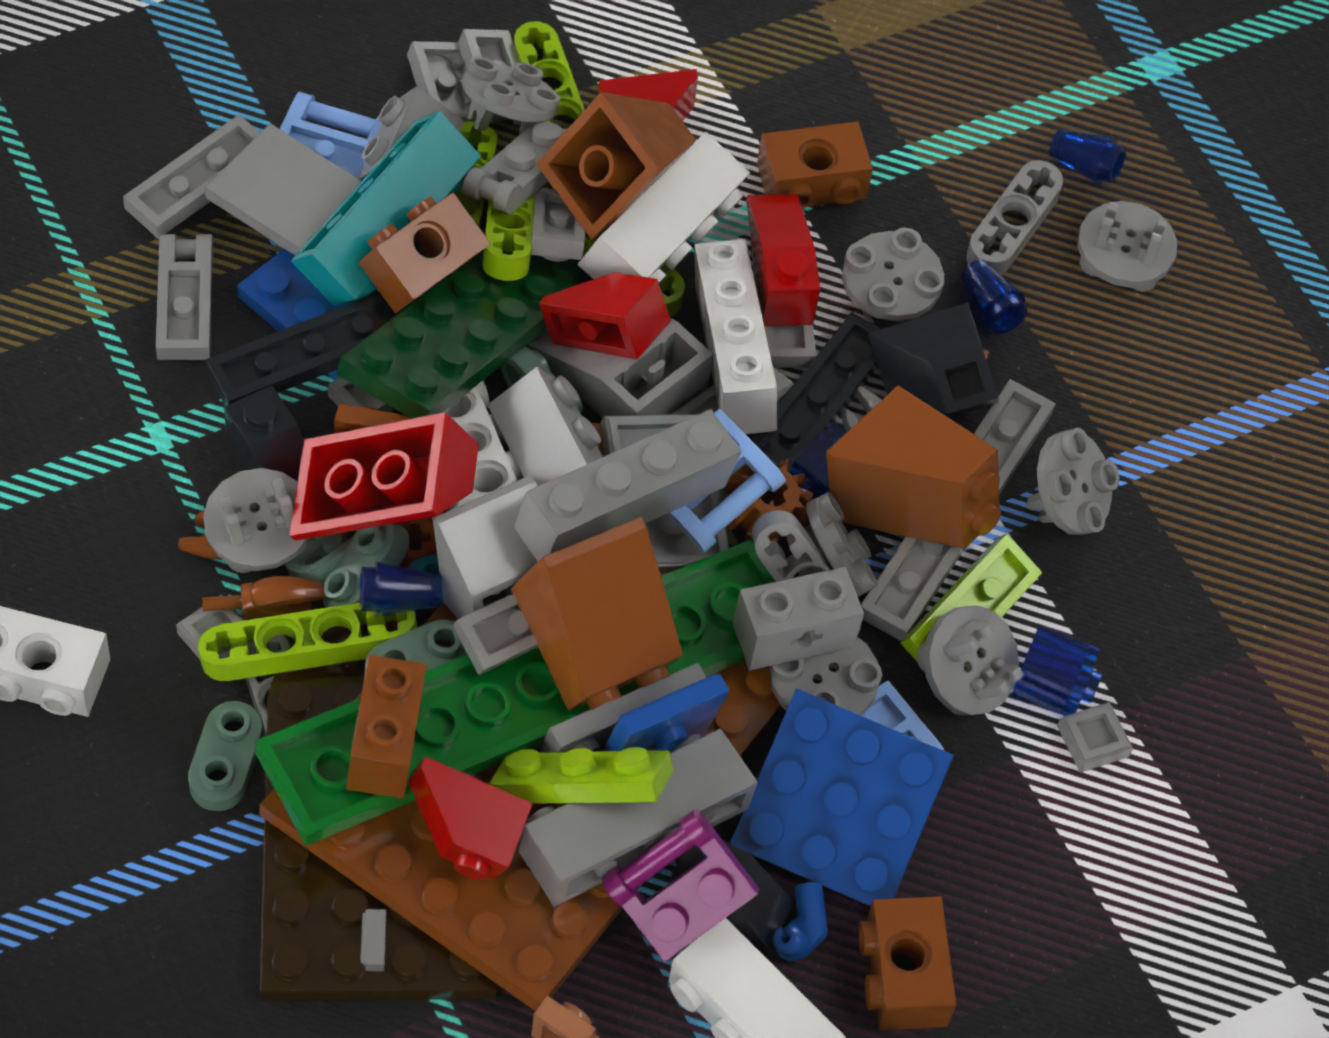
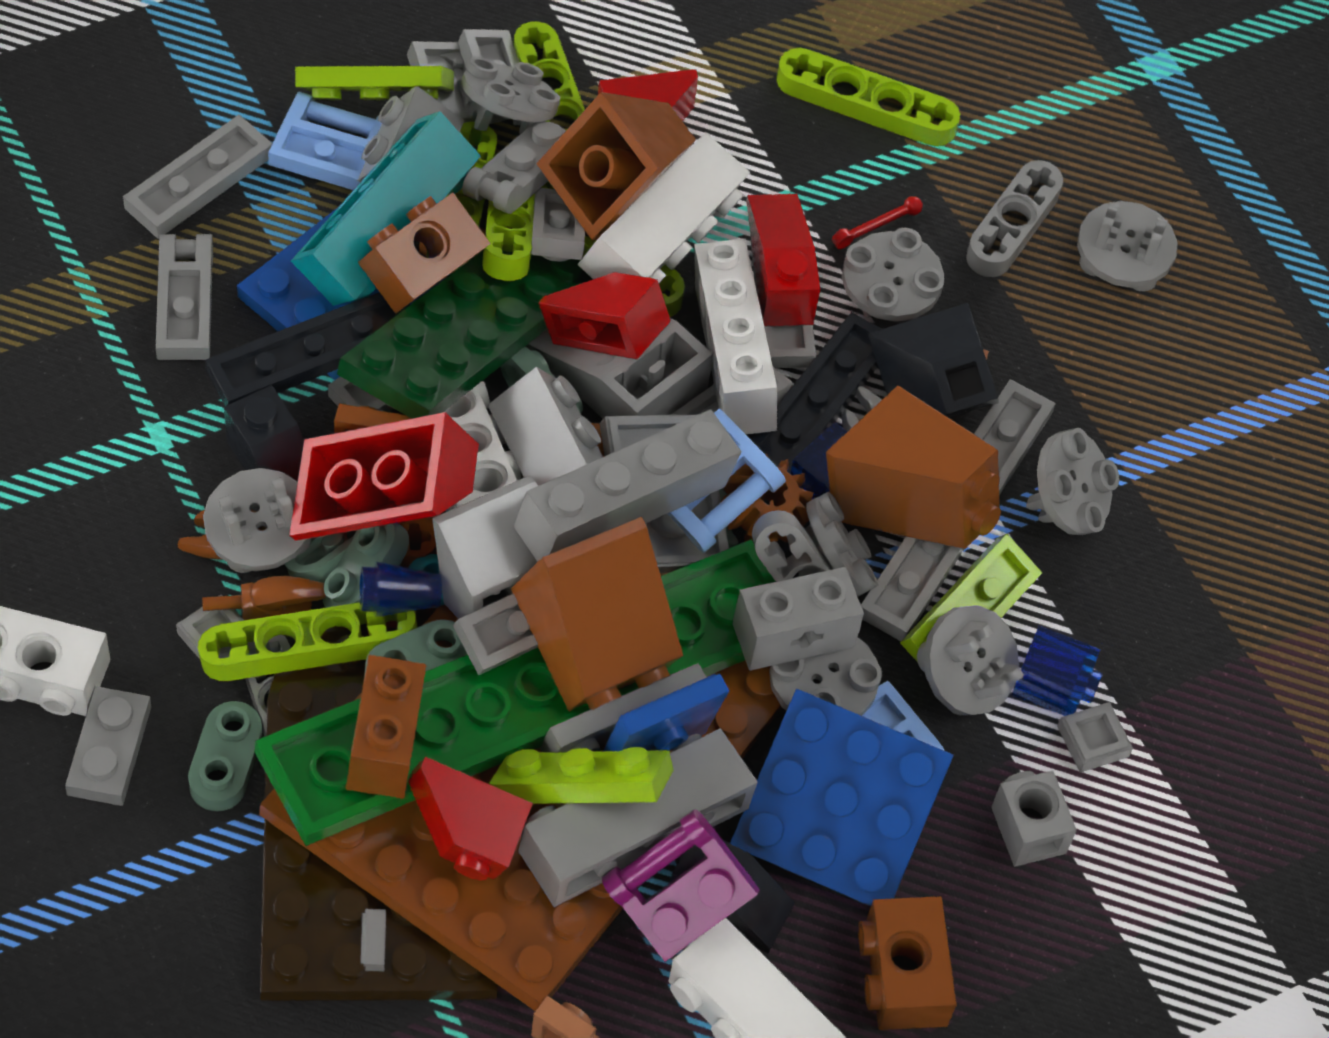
light grey tile [205,123,361,255] -> none
dark orange brick [757,121,873,209] -> none
blue arm [773,882,828,961] -> none
clear blue cone [961,259,1027,333] -> none
clear blue cone [1049,129,1127,184] -> none
none -> light grey plate [65,686,152,806]
none -> lime plate [295,66,454,100]
none -> lime beam [776,48,960,146]
none -> red hinge [832,196,923,249]
none -> light grey brick [991,771,1077,867]

